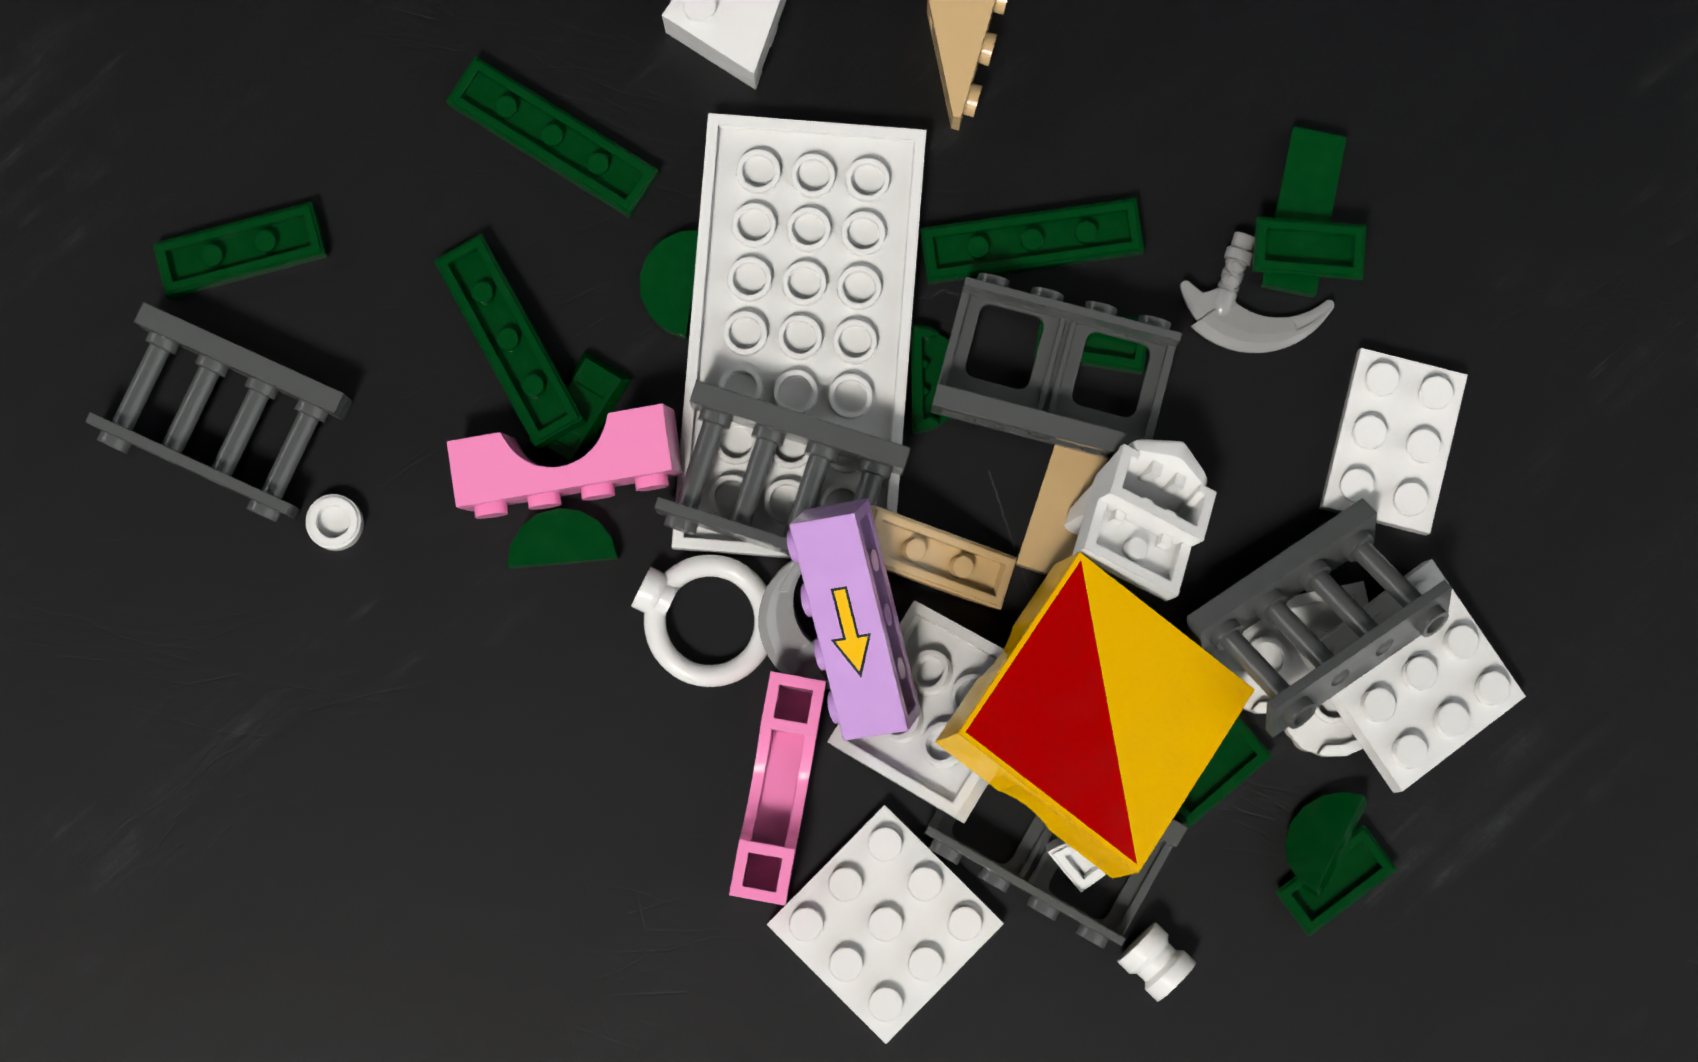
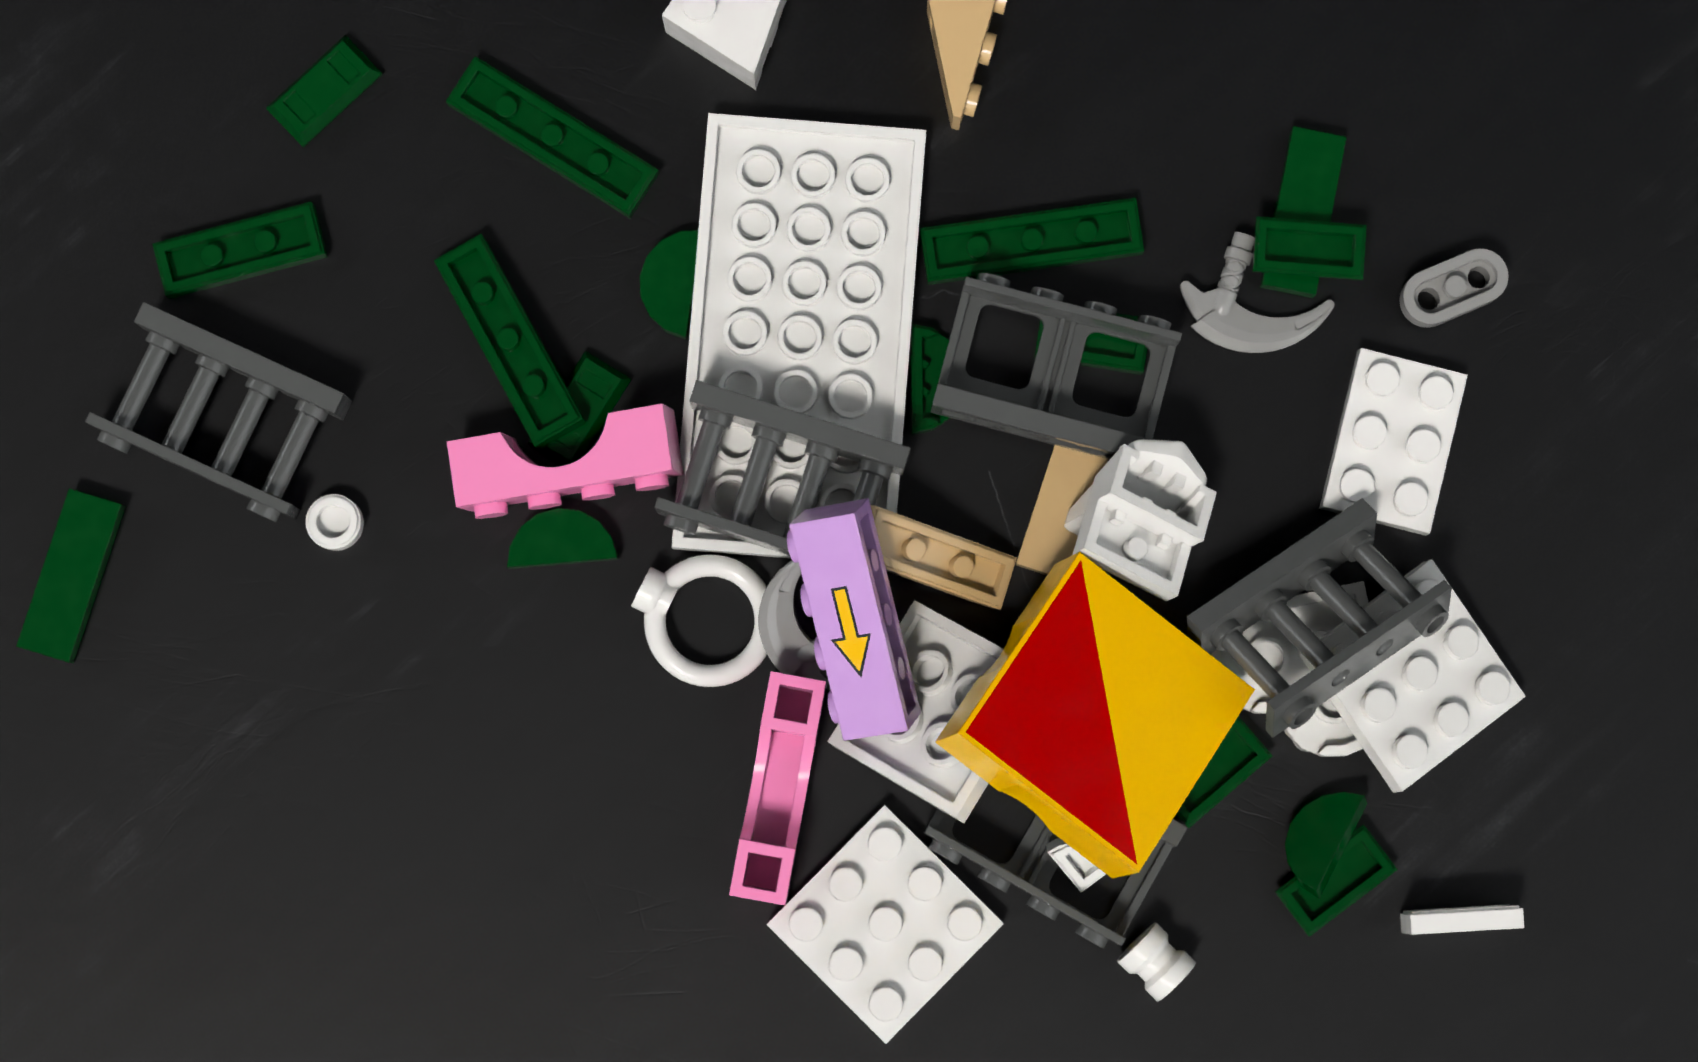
none -> dark green tile [16,488,126,664]
none -> dark green tile [266,35,383,148]
none -> light grey plate [1399,249,1509,328]
none -> white tile [1400,904,1525,935]

